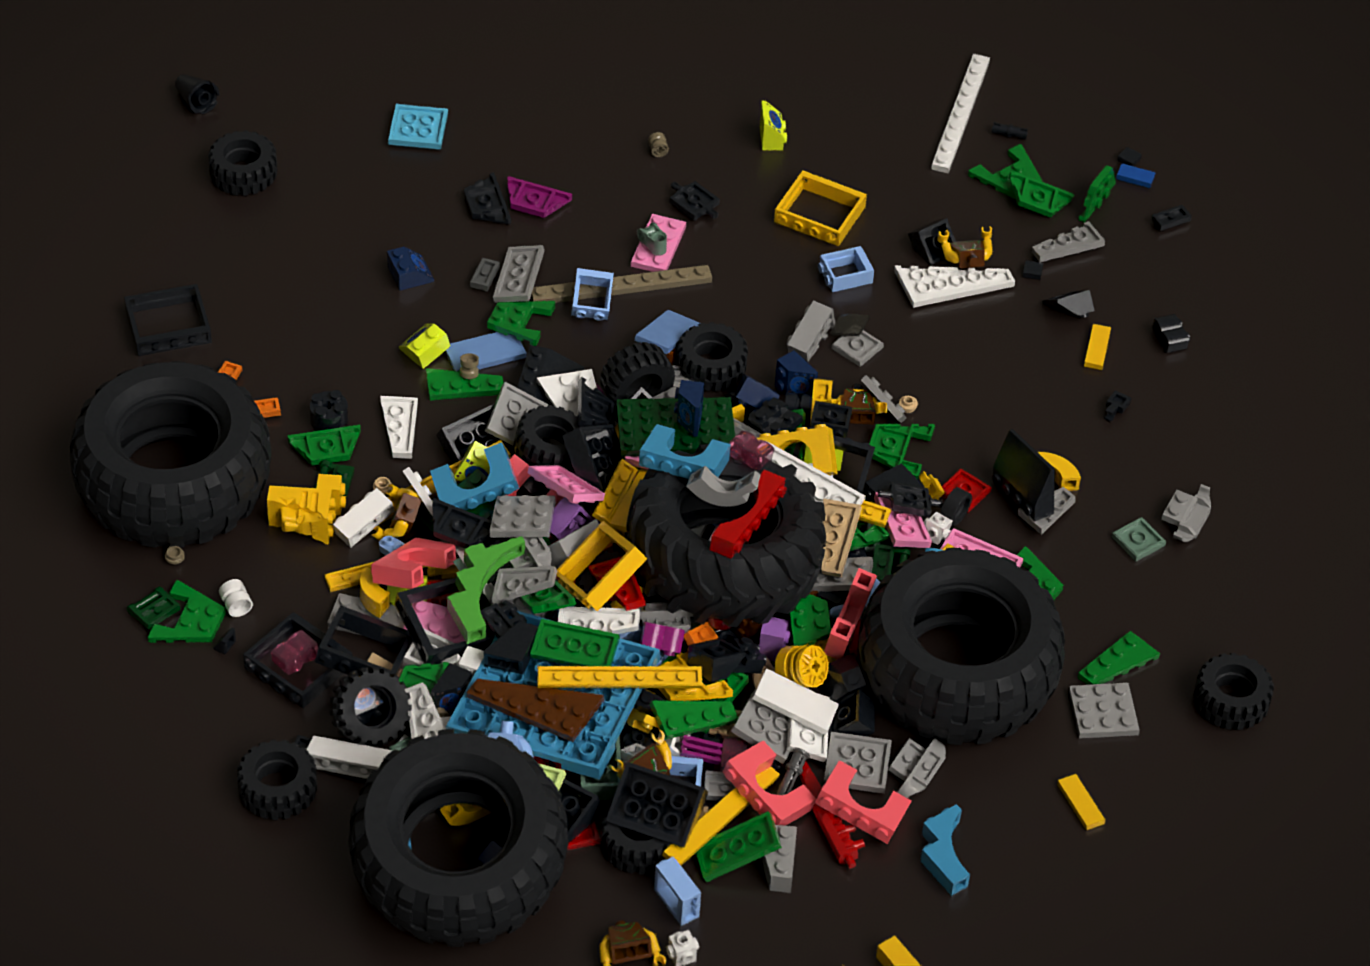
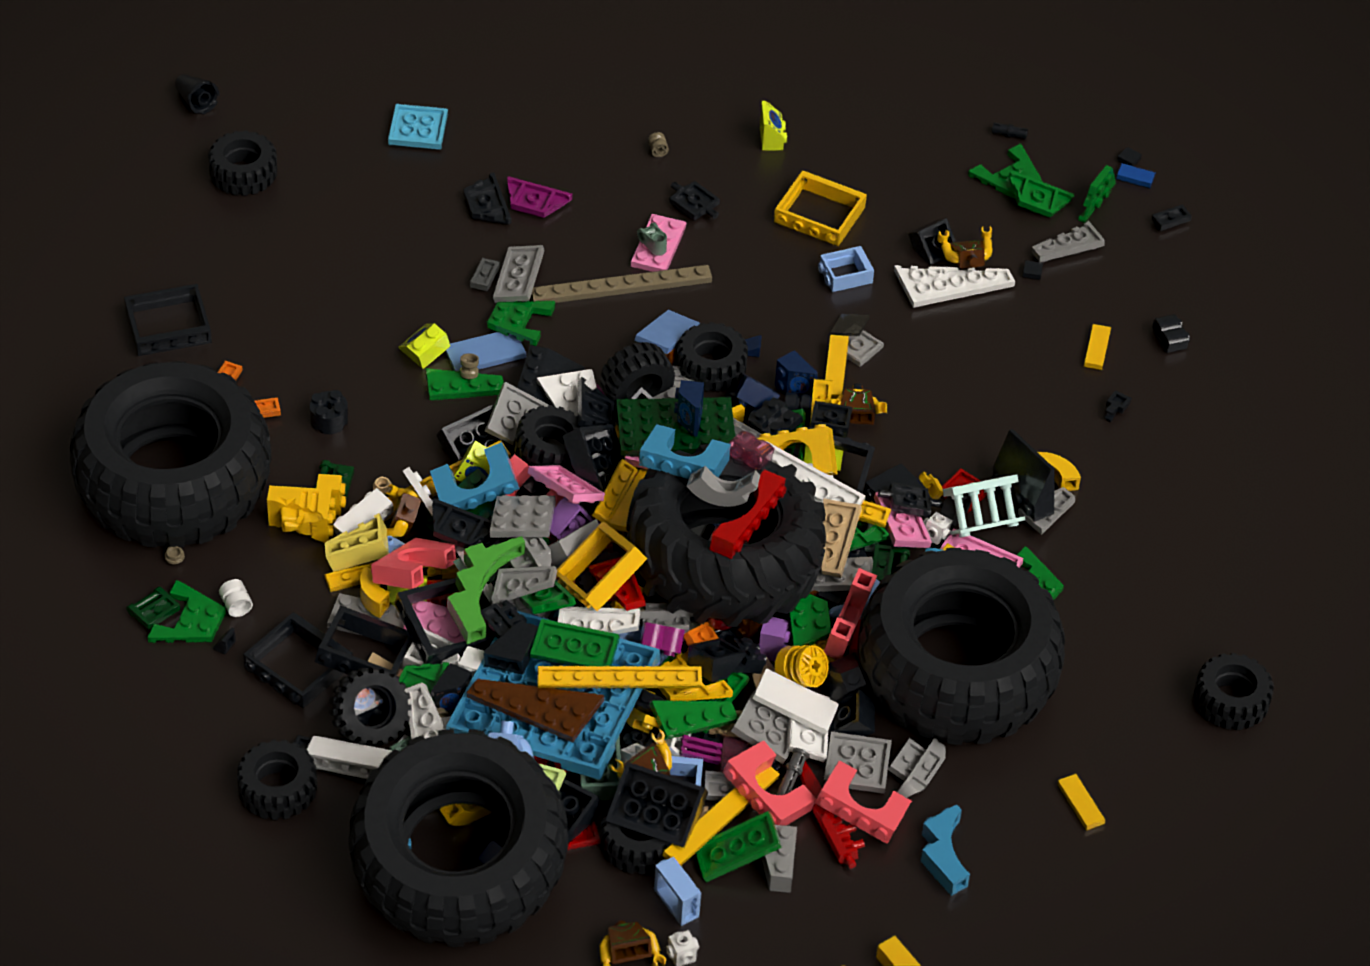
clear pink brick [271,630,318,675] -> none
green wing [287,425,361,466] -> none
white wing [380,396,418,459] -> none
dark blue slope [387,247,434,291] -> none
light blue window [571,268,614,321] -> none
light grey wedge [786,300,836,361] -> none
light grey wing [861,375,907,423] -> none
green wing [869,424,935,479] -> none
tan plate [899,396,918,413] -> none
white plate [931,54,990,173] -> none
slope [1042,290,1095,319] -> none
light grey plate [1068,683,1140,738] -> none
green wing [1077,631,1160,685] -> none
sand green tile [1111,517,1166,561] -> none
light grey plate [1161,484,1211,542] -> none
none -> light yellow wedge [325,513,389,572]
none -> dark blue slope [745,335,762,357]
none -> yellow tile [825,335,849,398]
none -> light aqua fence [942,475,1026,537]

